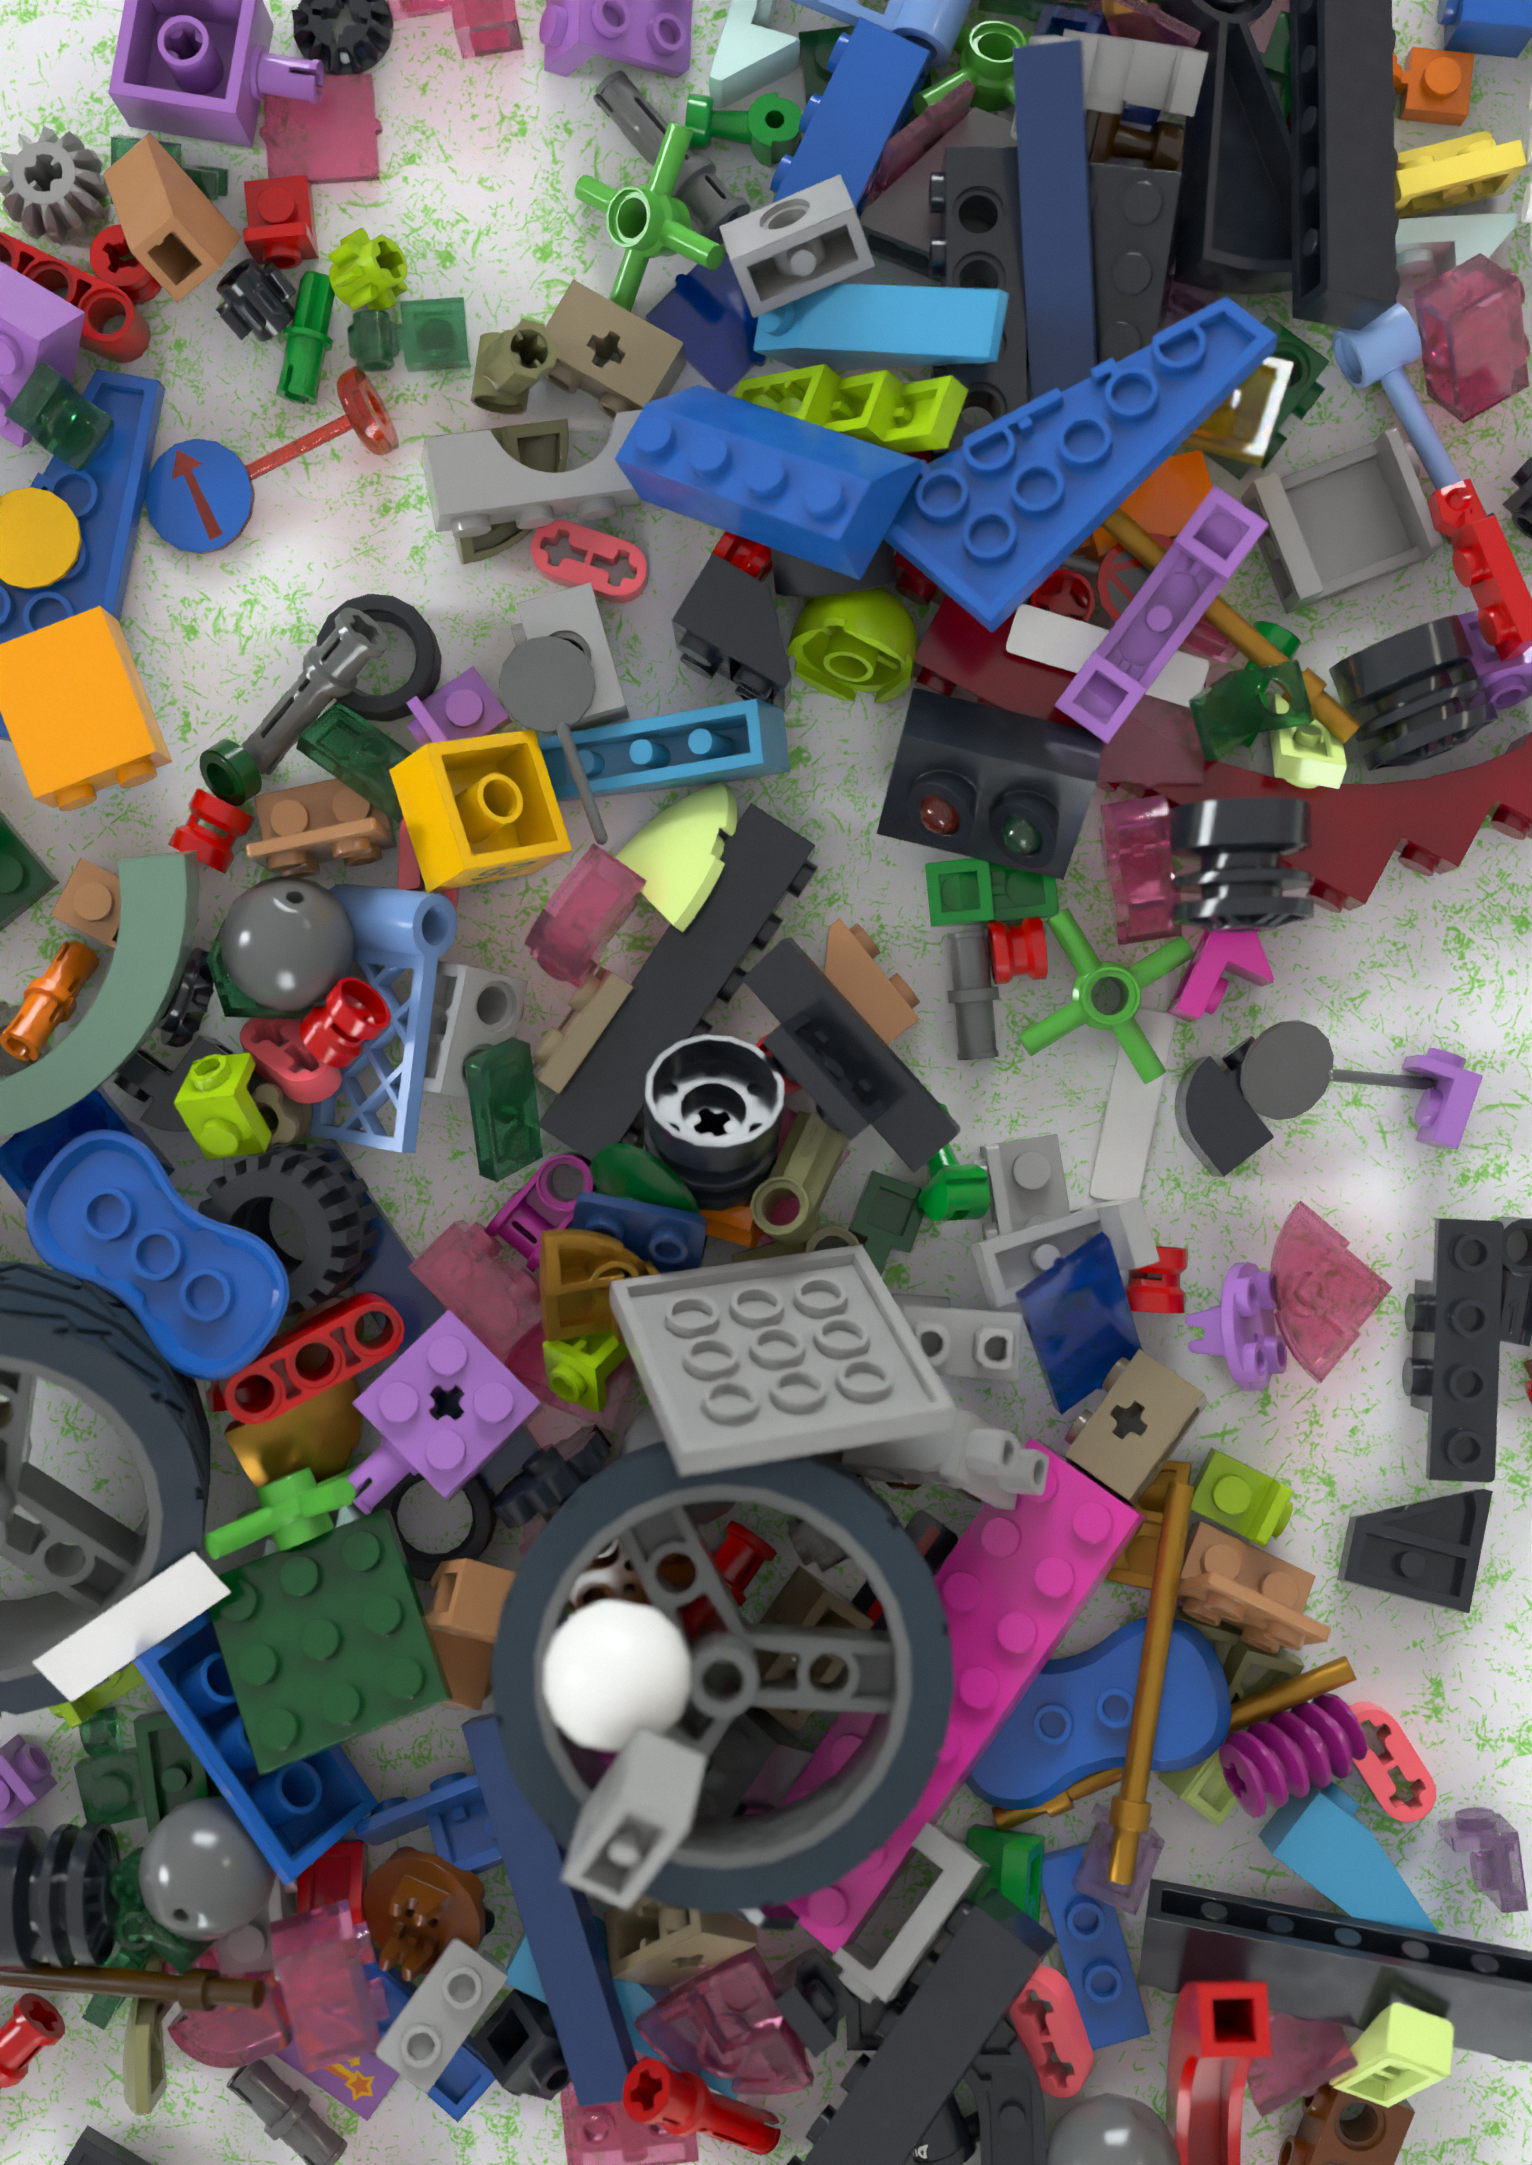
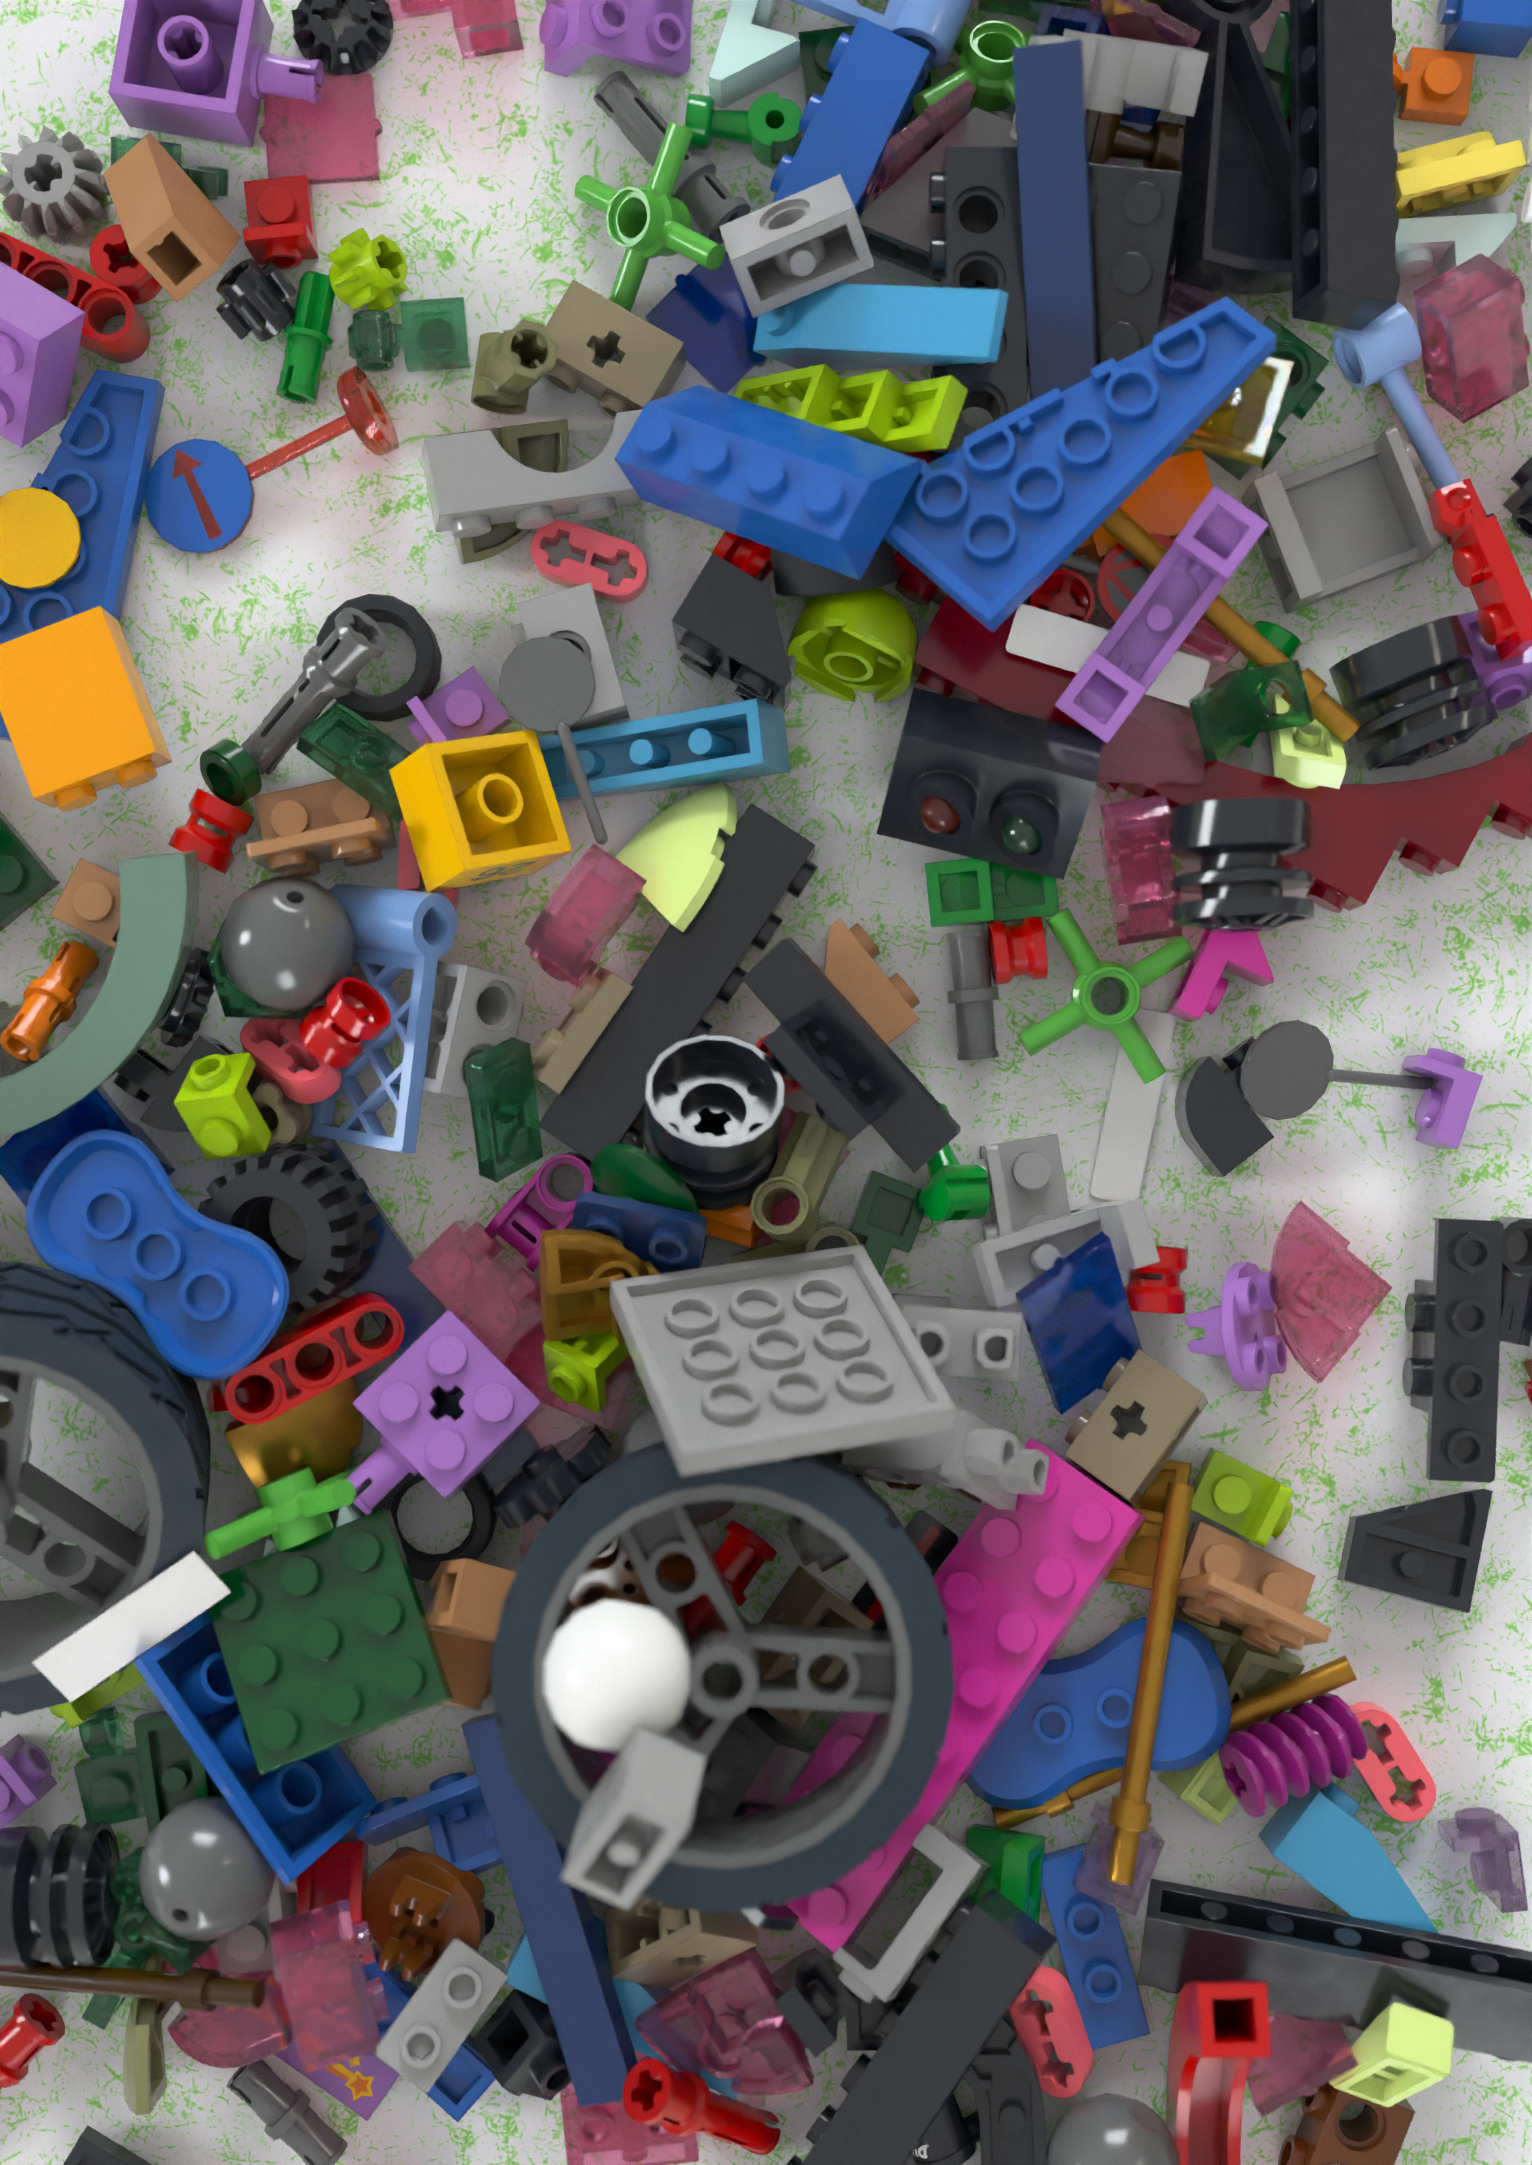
bracket [4,361,115,472] -> none

